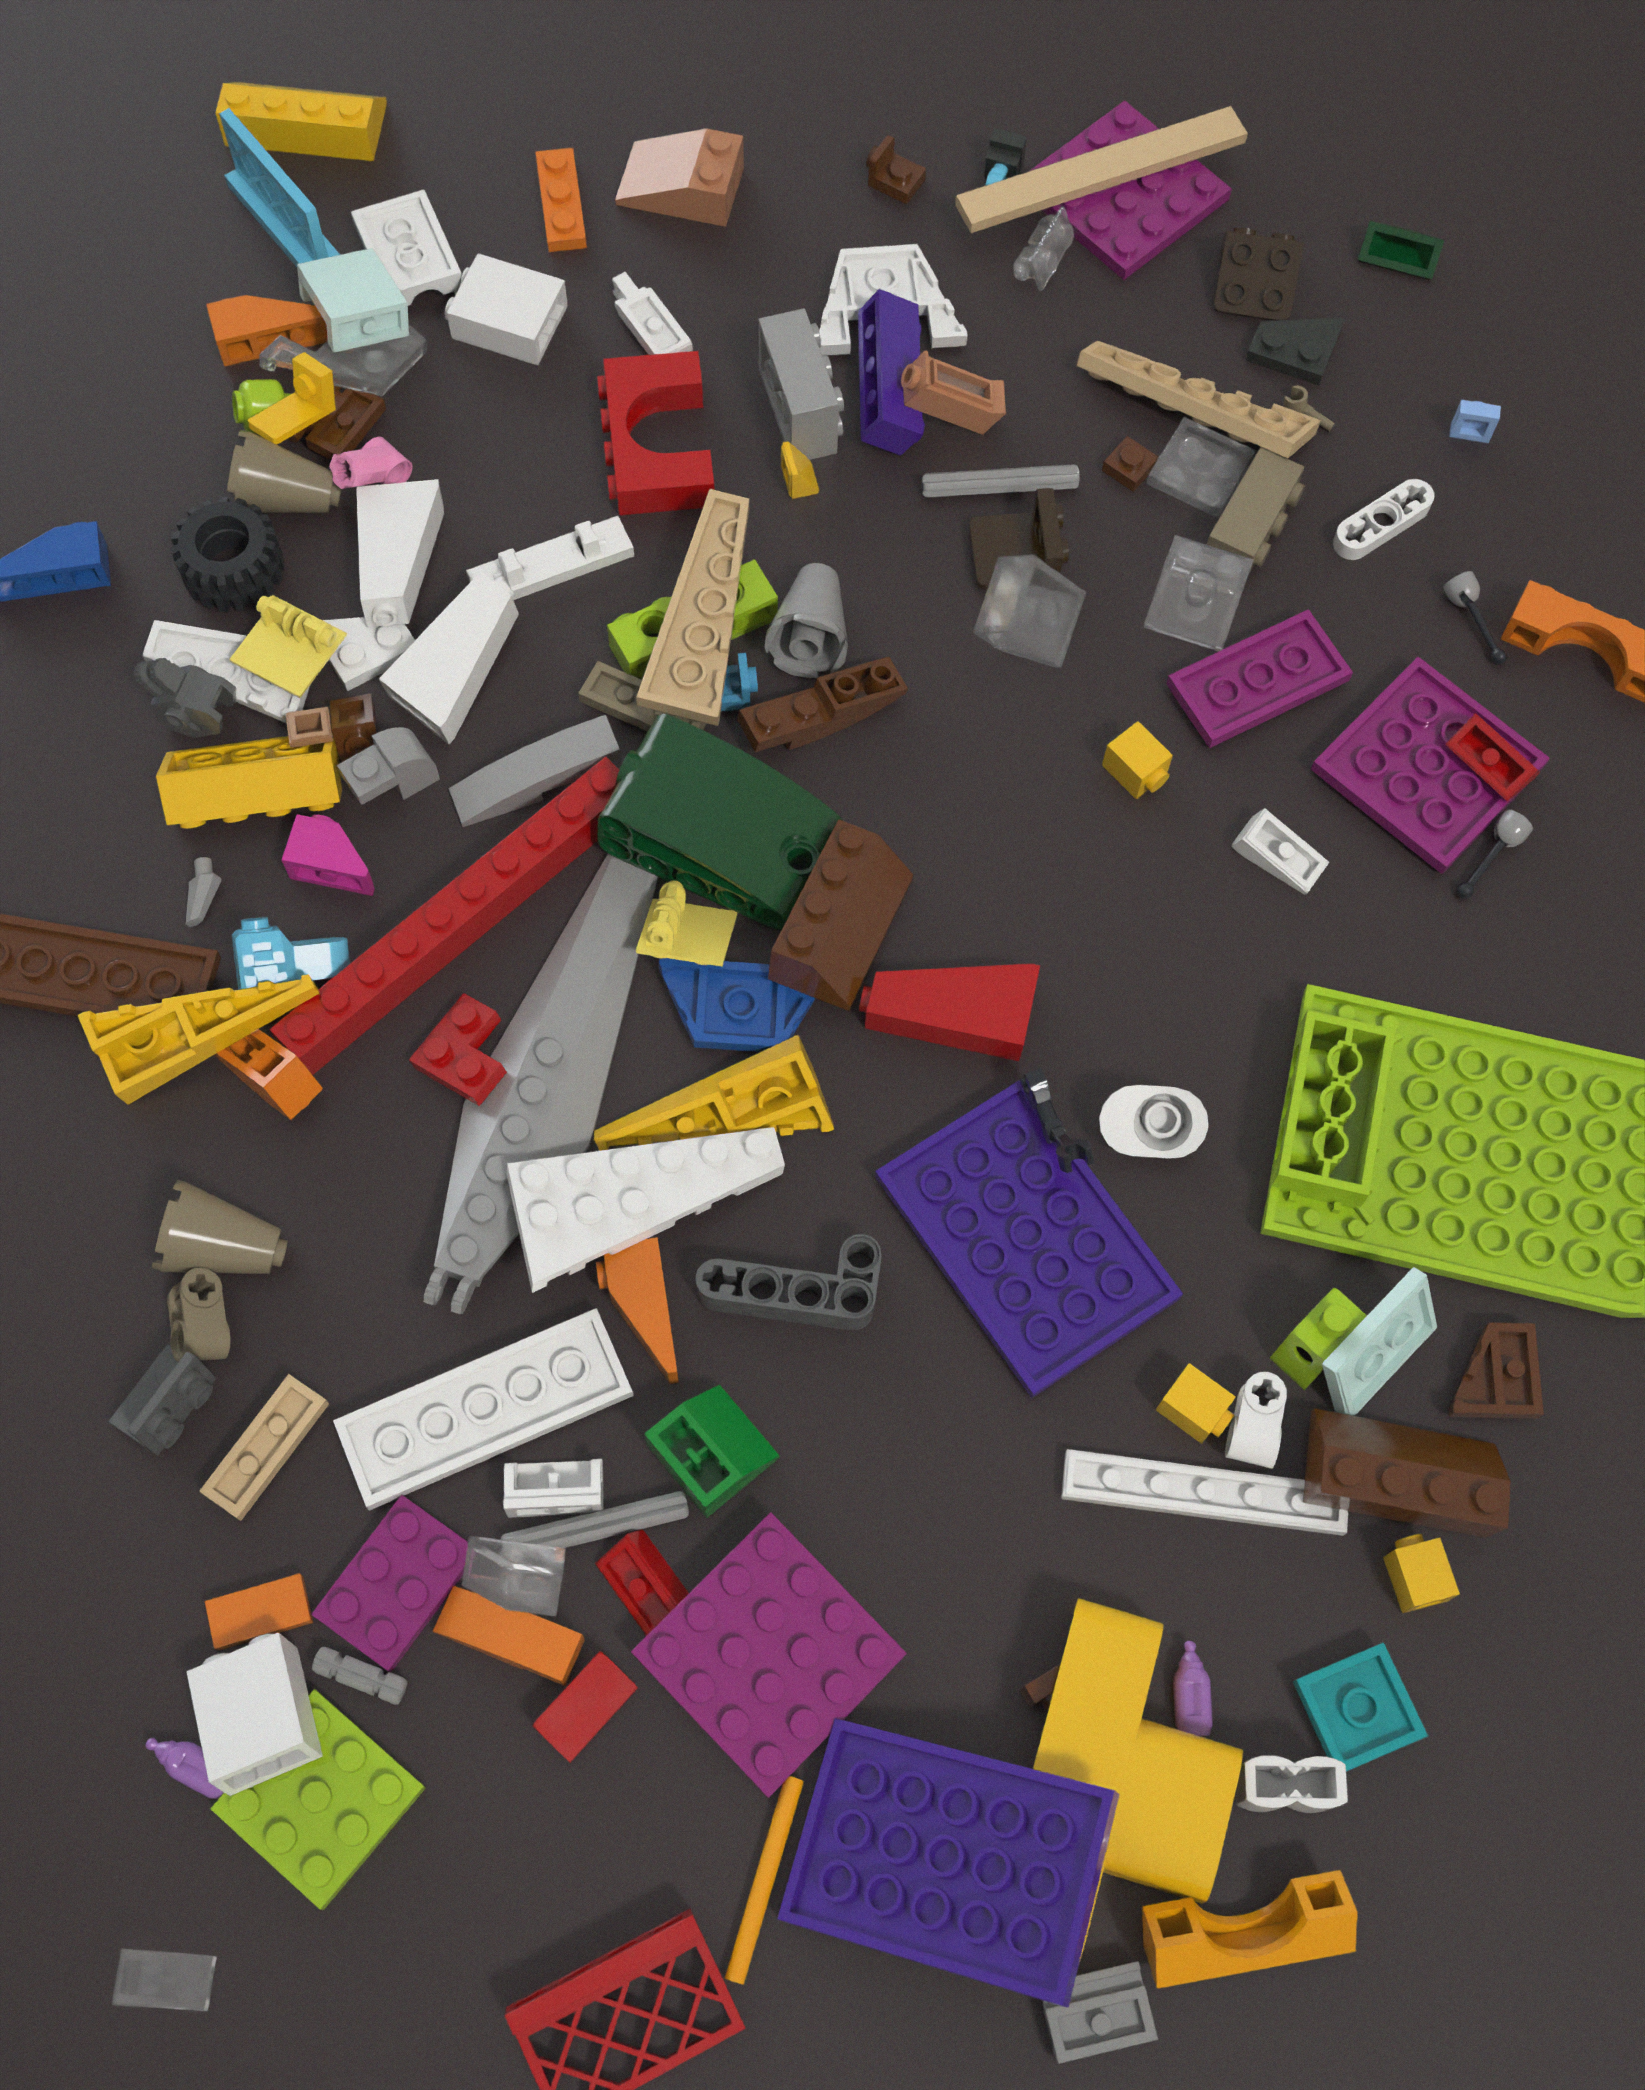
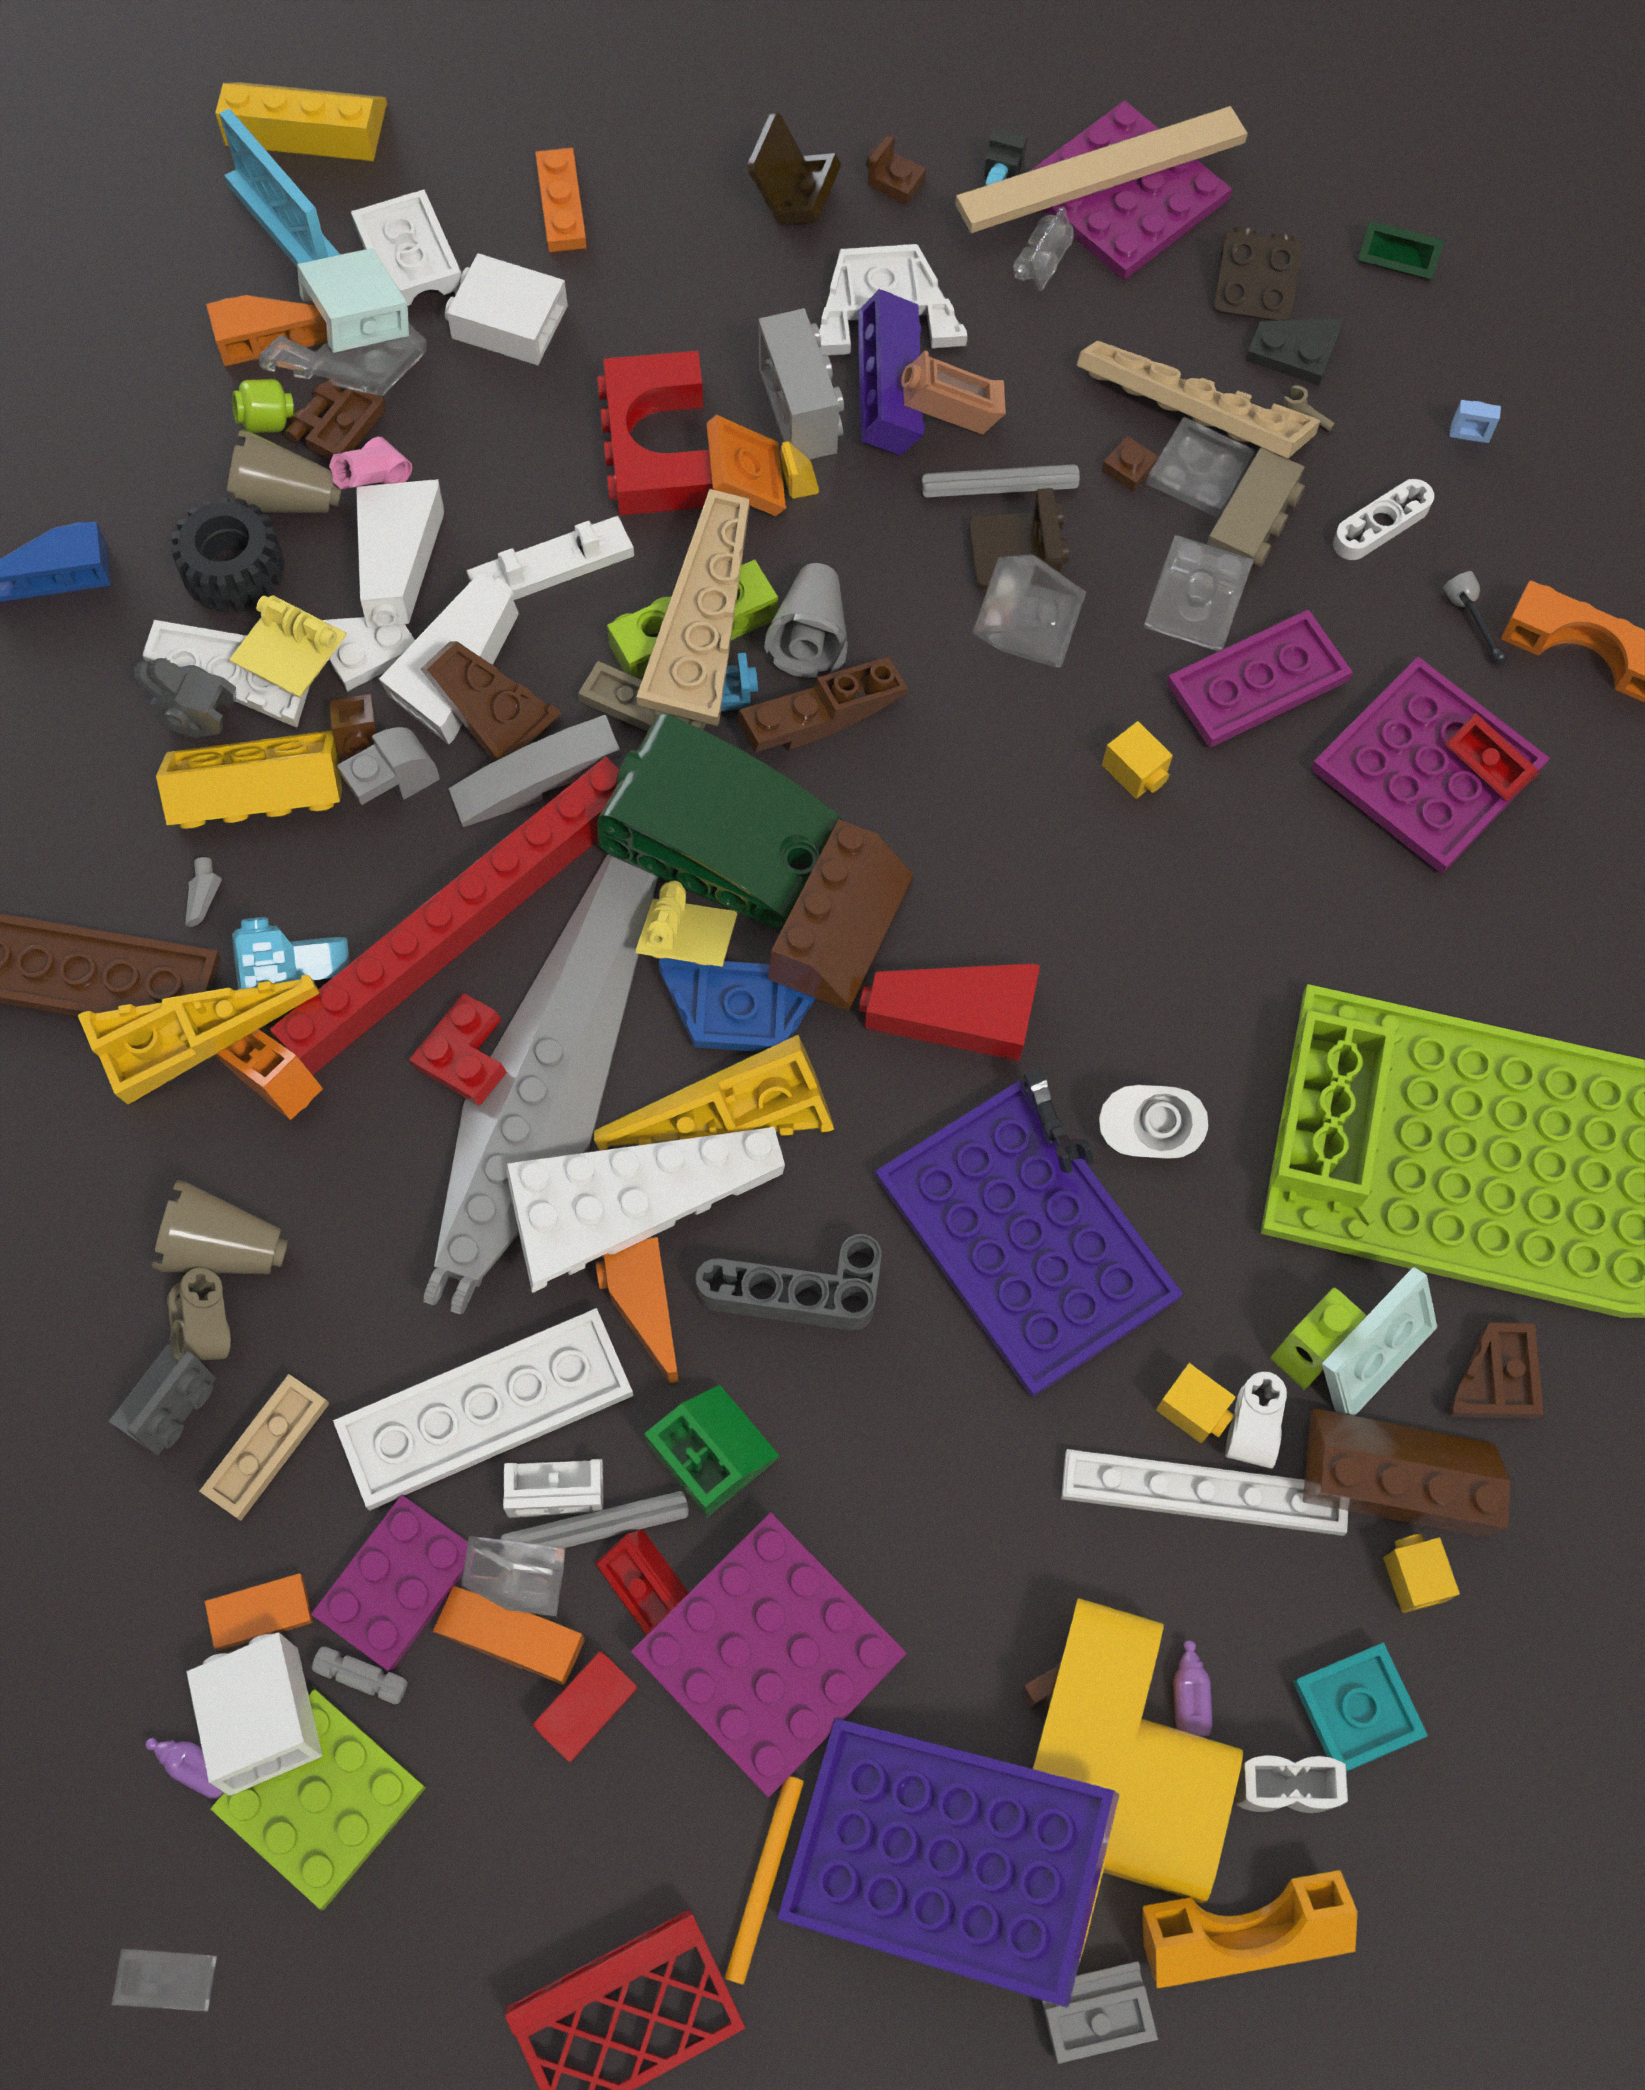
yellow bracket [248,352,335,445] -> none
dark pink slope [282,814,375,896] -> none
medium nougat slope [286,707,333,748] -> none
white hinge [612,272,693,355] -> none
nougat slope [615,129,744,227] -> none
white slope [1231,808,1329,895] -> none
hinge [1456,810,1533,899] -> none
none -> reddish brown wing [421,641,562,762]
none -> orange plate [707,415,786,516]
none -> dark brown bracket [748,113,842,225]

